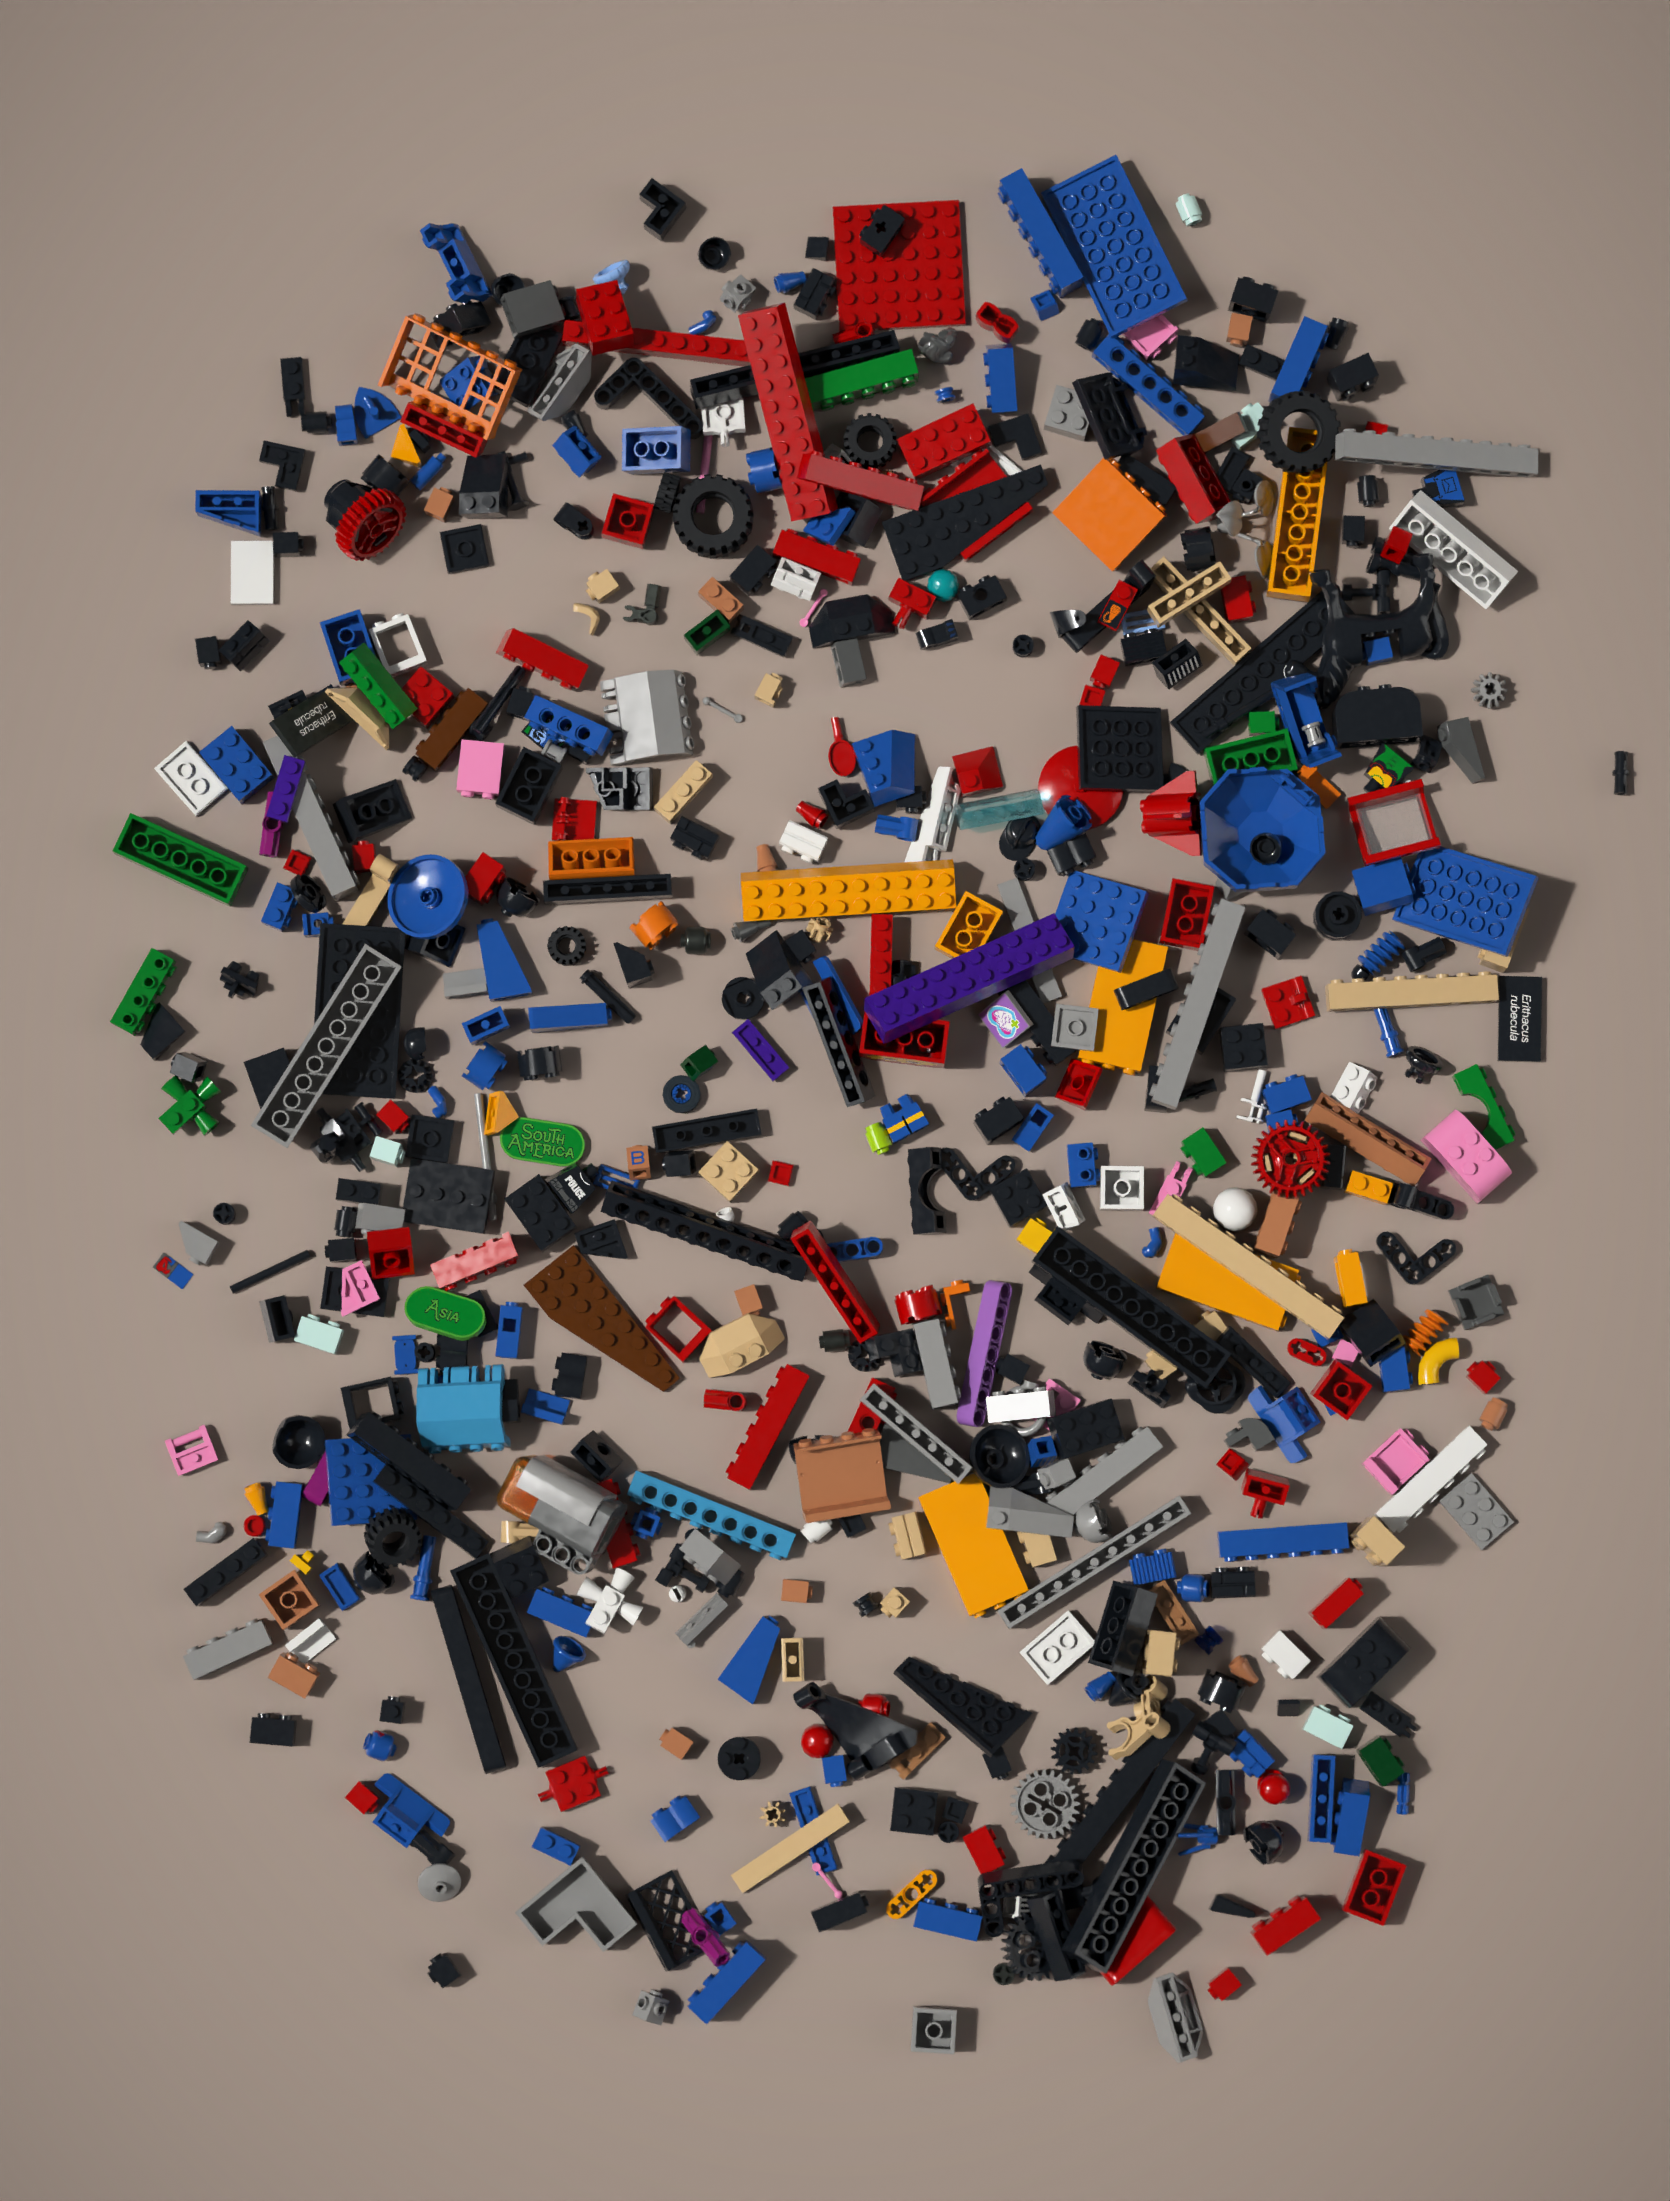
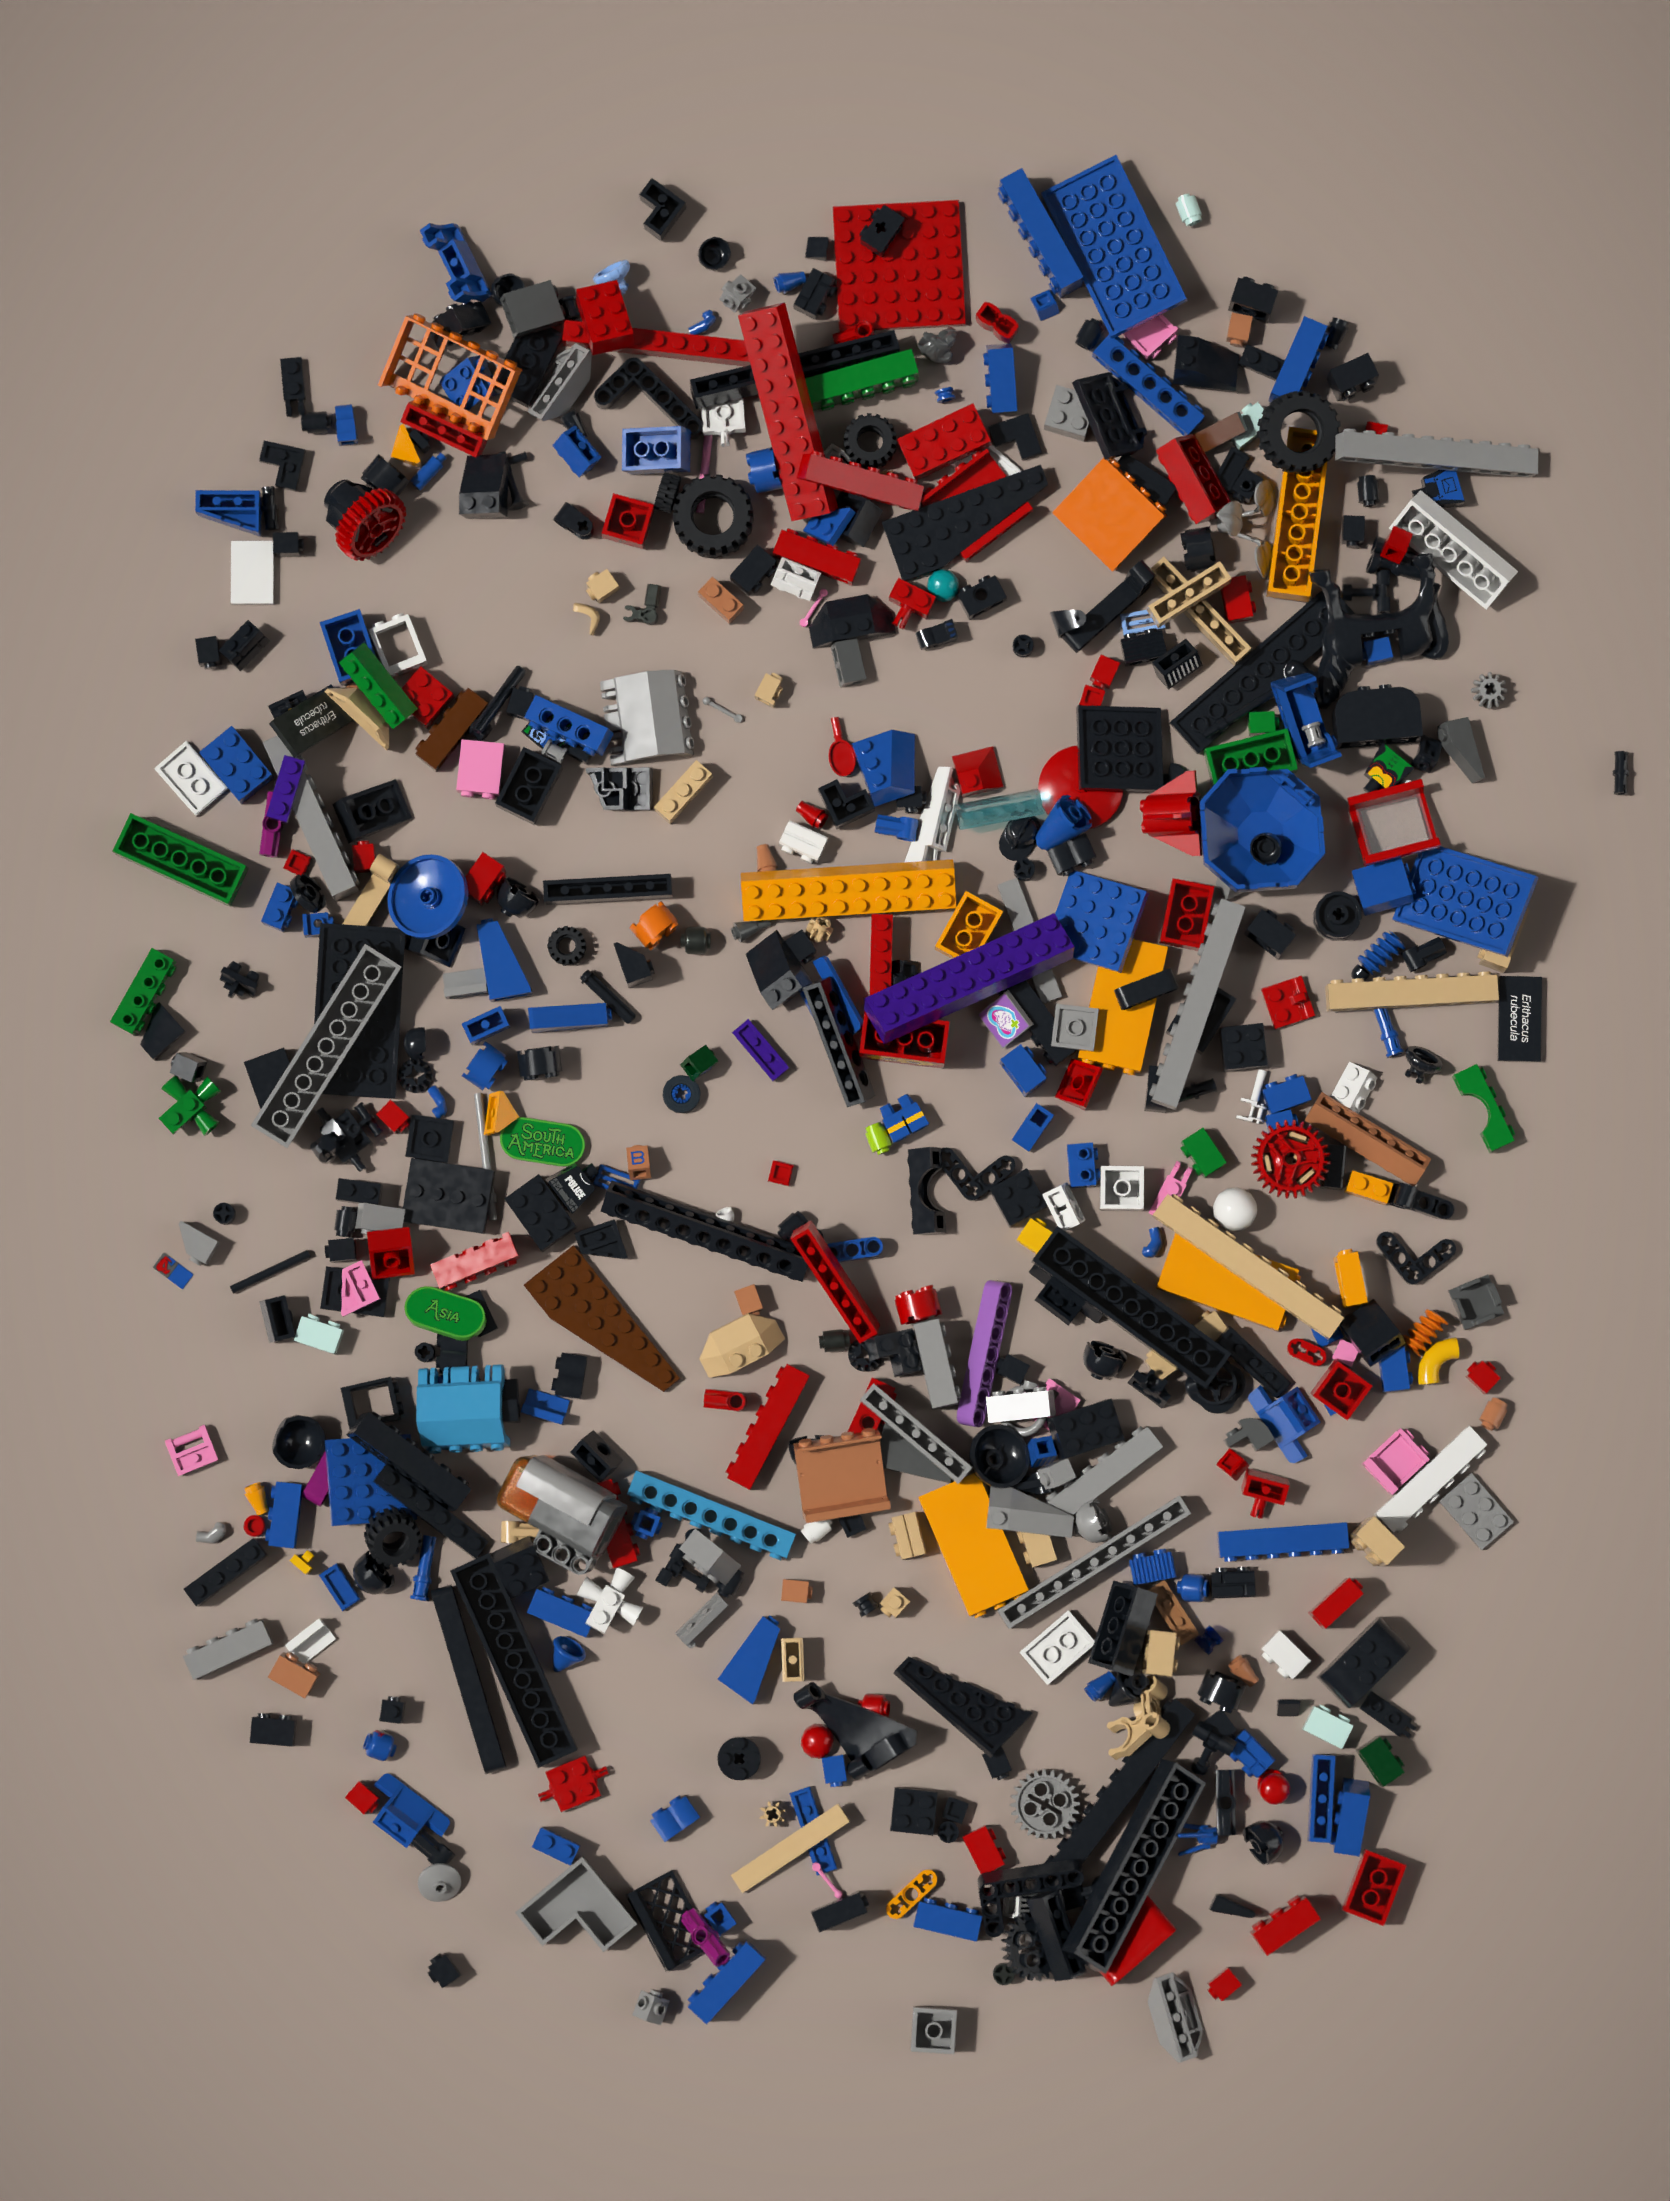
nougat brick [258,1570,321,1630] -> none
blue shield [354,387,402,439] -> none
light aqua brick [370,1136,406,1167] -> none
blue piece [392,1335,418,1375] -> none
black wheel [402,755,428,782] -> none
nougat brick [424,487,455,523] -> none
black tile [440,524,490,574] -> none
blue brick [495,1302,523,1359] -> none
red wedge [496,628,589,691] -> none
orange brick [548,837,635,880] -> none
red hinge [552,797,597,841] -> none
red window [645,1296,712,1363] -> none
black piece [652,1108,762,1154] -> none
nougat brick [659,1727,694,1760] -> none
black brick [662,1150,697,1177] -> none
white hinge [669,1585,686,1603] -> none
black brick [670,816,720,861] -> none
dark green brick [684,609,731,655] -> none
tan brick [698,1141,759,1203] -> none
black plate [722,977,764,1020] -> none
black plate [730,614,793,658] -> none
medium nougat plate [888,1722,946,1780] -> none
orange bracket [940,1280,970,1331] -> none
black brick [973,1096,1024,1145] -> none
black gear [1050,1728,1097,1775] -> none
slope [1097,580,1138,632] -> none
nougat brick [1253,1190,1302,1259] -> none
orange bracket [1297,765,1341,809] -> none
blue axle [1396,1772,1410,1815] -> none
bright pink brick [1420,1109,1512,1204] -> none

